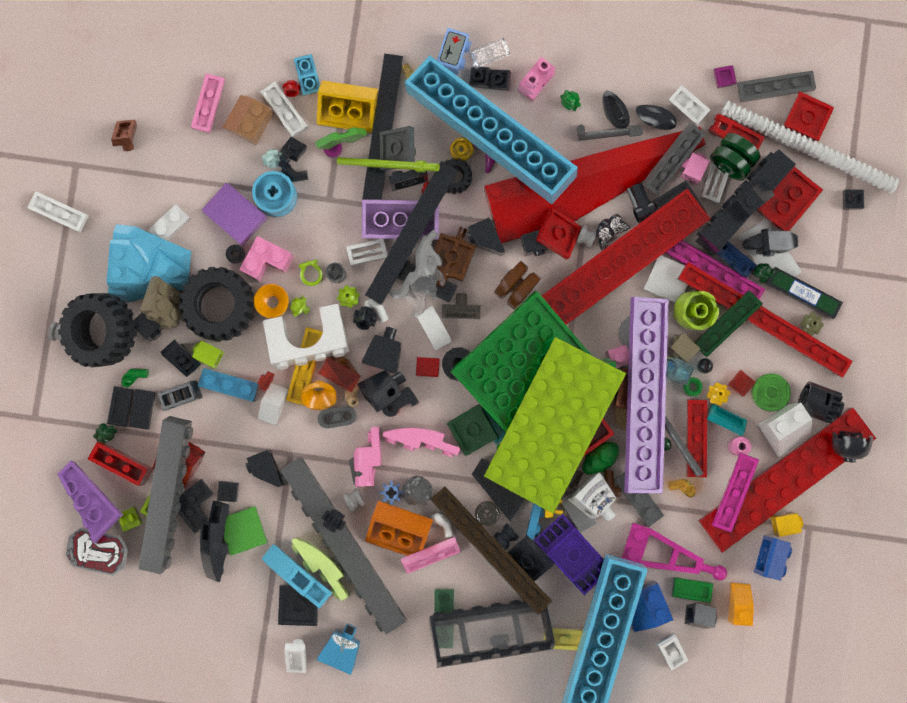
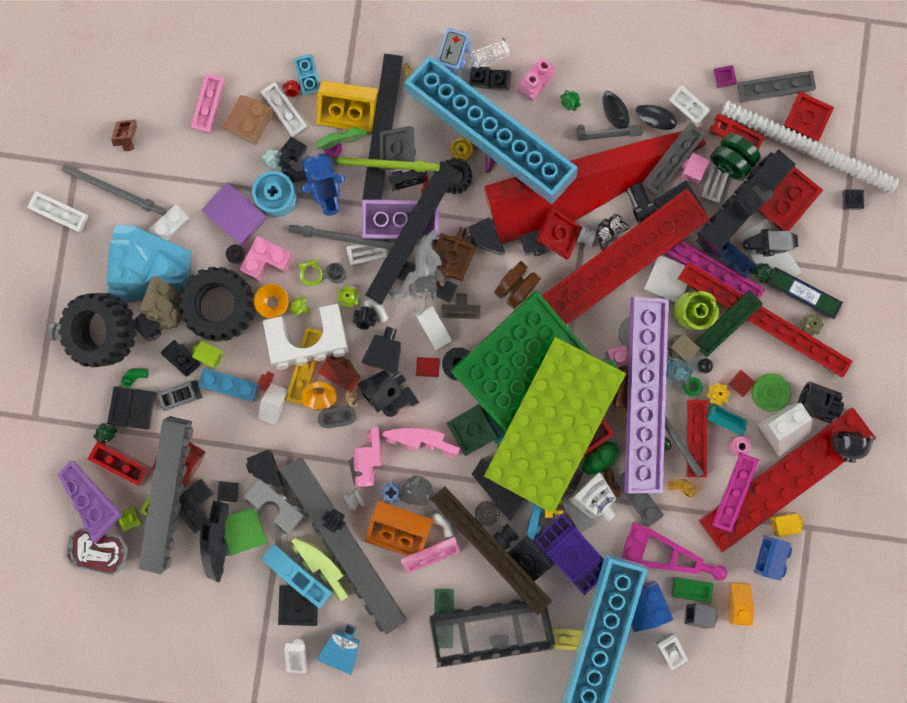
none -> dark grey bar [62,164,167,216]
none -> light grey arch [243,479,303,537]
none -> dark grey bar [289,225,395,250]
none -> blue piece [301,154,345,216]

